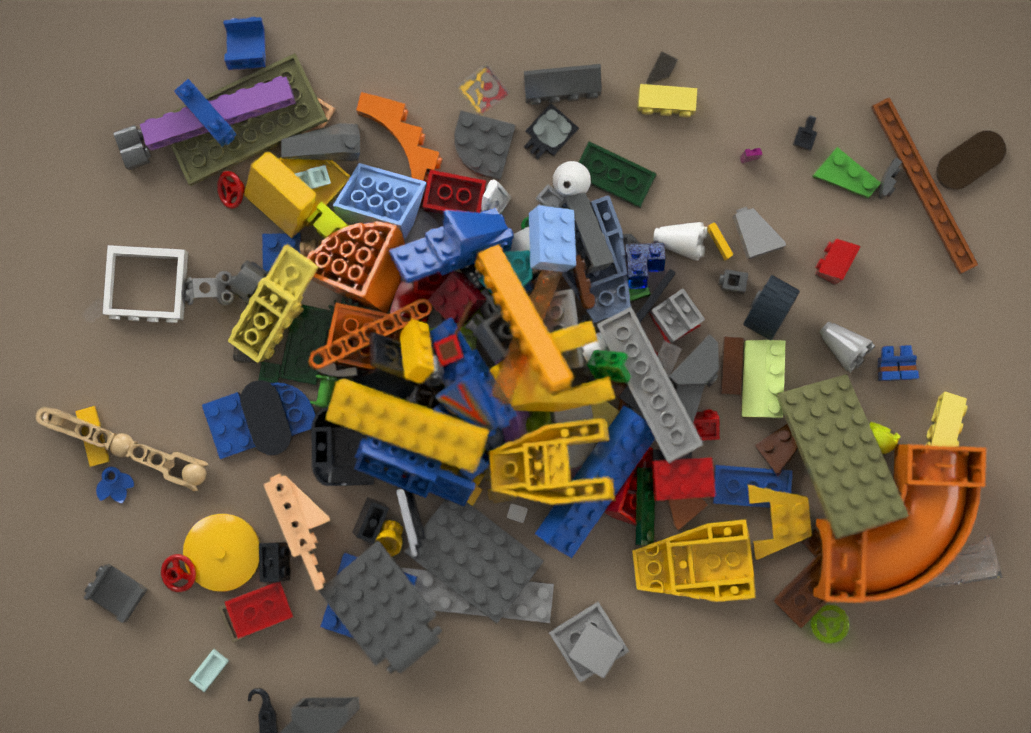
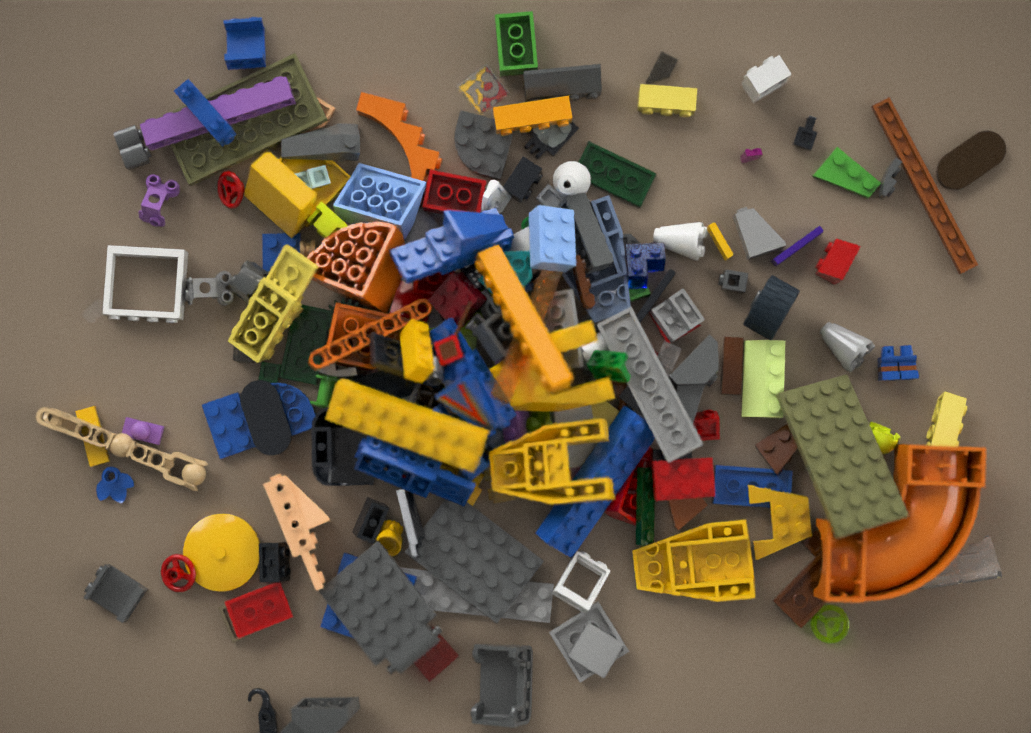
light aqua tile [189,649,229,692] -> none
white sticker [507,503,528,523] -> none
none -> medium lavender tile [122,417,165,445]
none -> medium lavender piece [138,174,180,227]
none -> clear red plate [414,626,459,682]
none -> dark grey windscreen [471,644,533,728]
none -> light orange brick [493,96,572,136]
none -> bright green brick [495,11,538,76]
none -> black brick [503,156,543,203]
none -> white window [552,551,610,614]
none -> white brick [741,55,792,103]
none -> dark purple tile [771,226,824,267]

